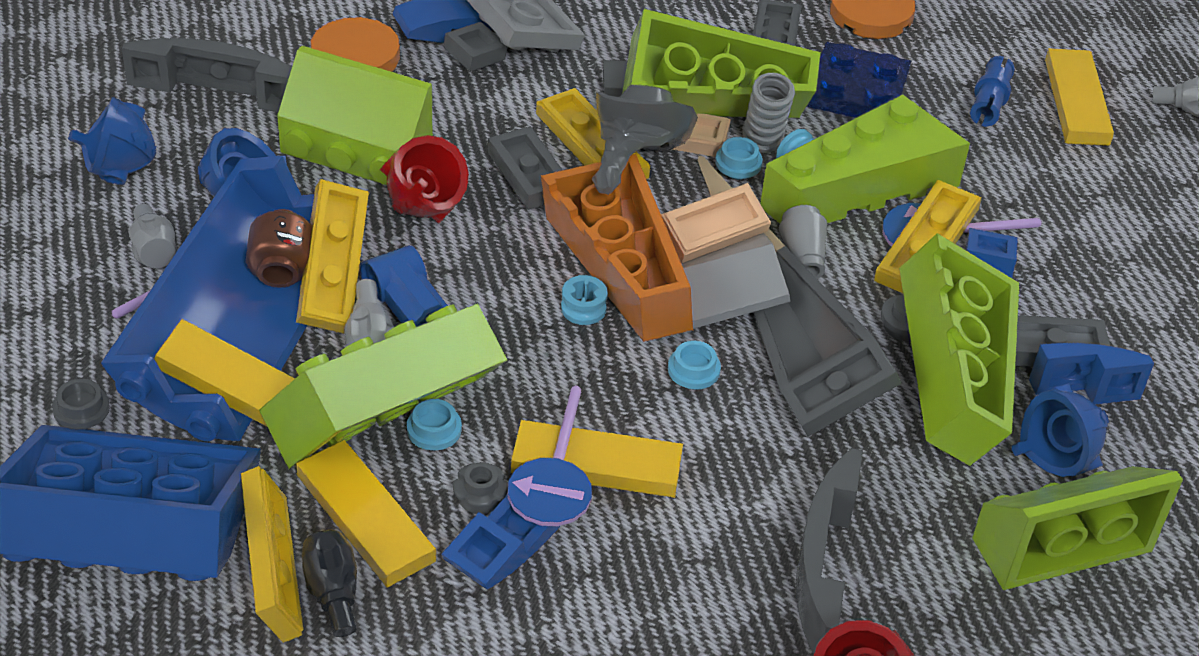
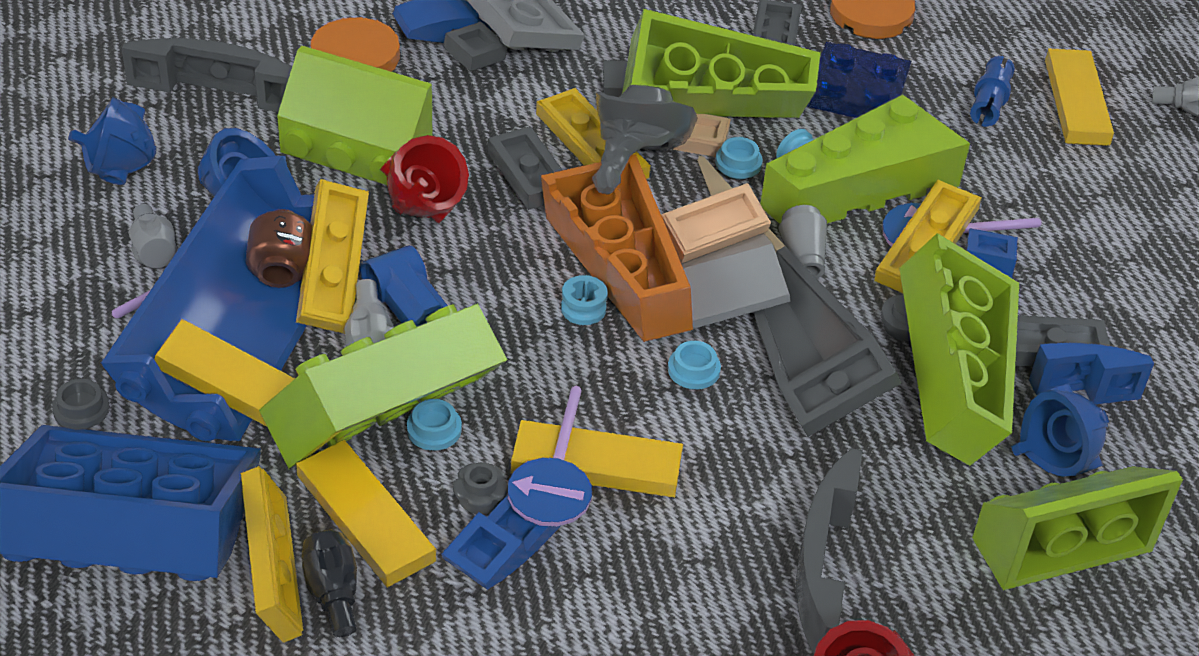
light grey piece [742,73,795,153] -> none

